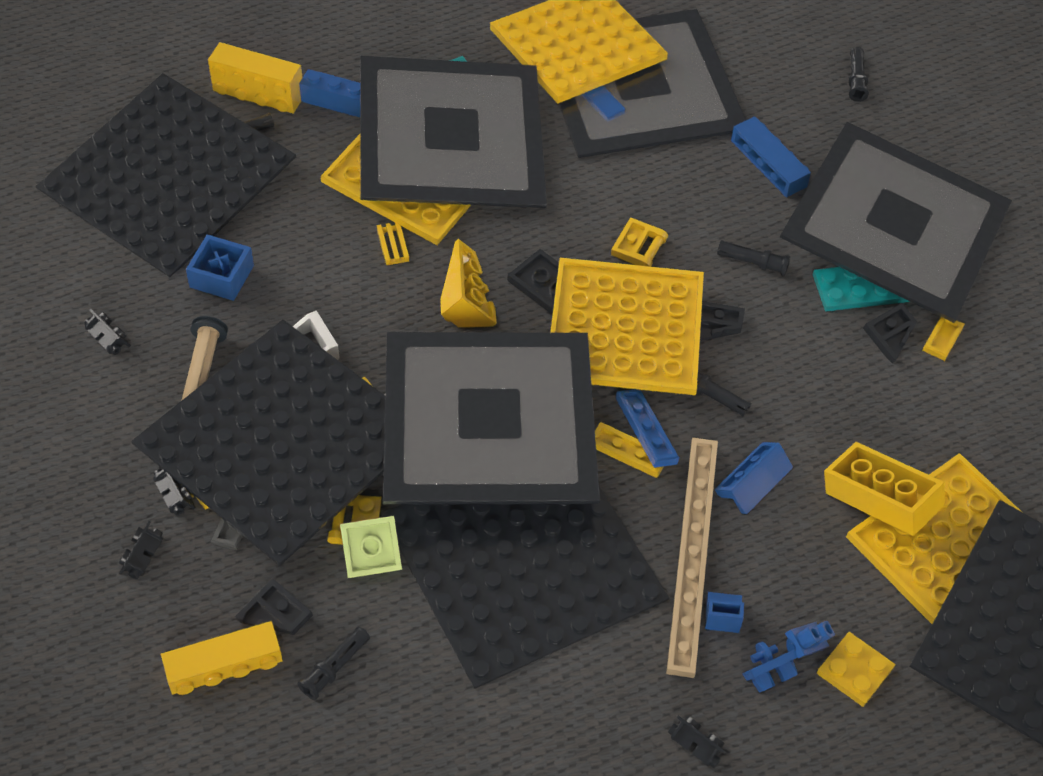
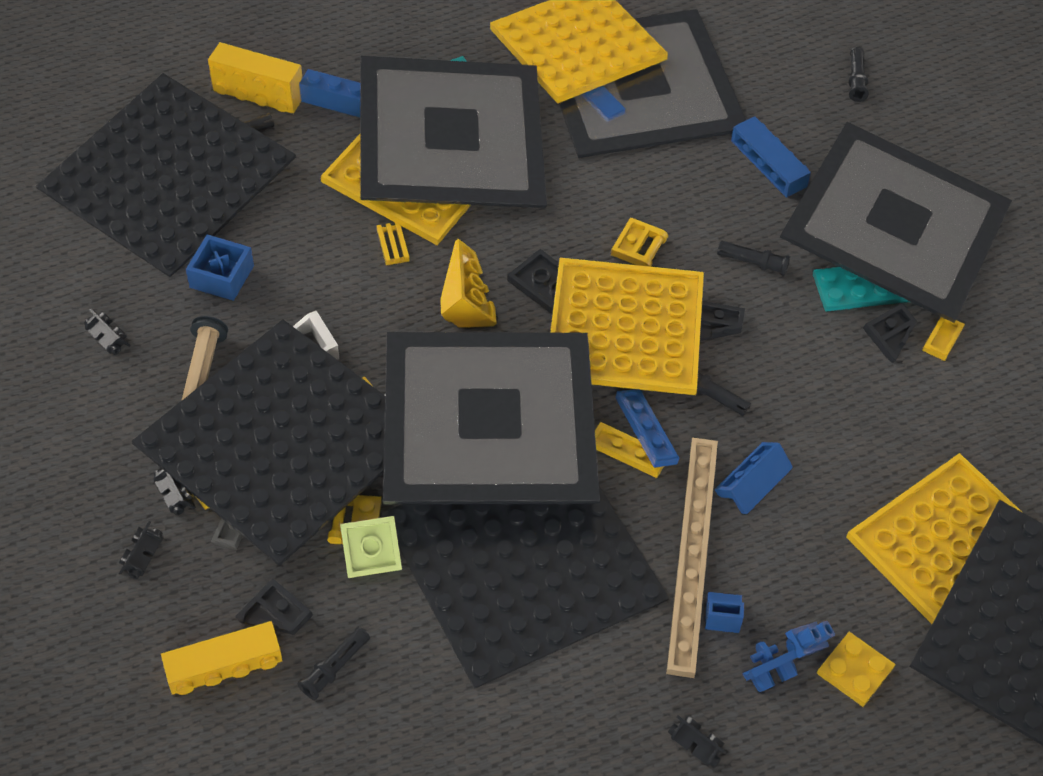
yellow brick [824,442,945,536] -> none

